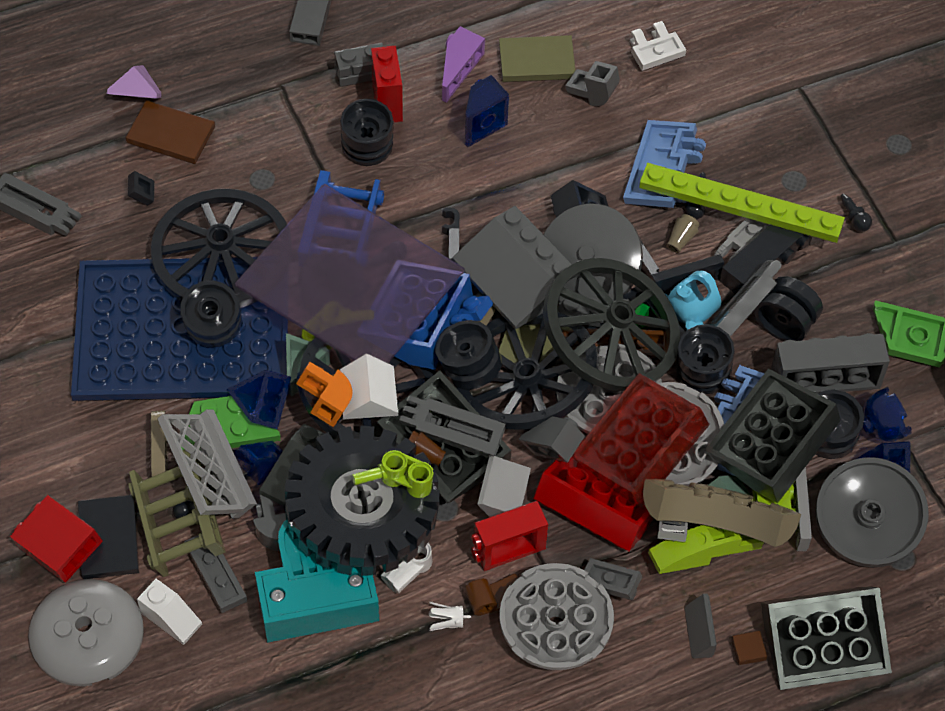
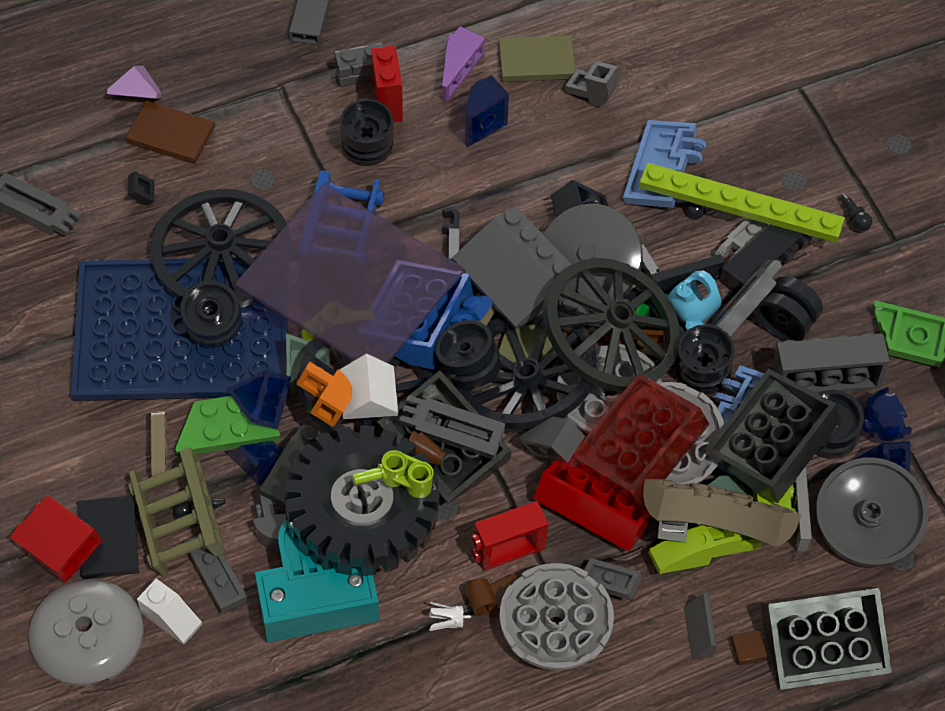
light grey fence [157,409,257,518] -> none
white piece [381,543,432,594] -> none
light grey slope [477,456,531,517] -> none
white plate [630,21,686,71] -> none
dark tan cone [666,214,699,253] -> none

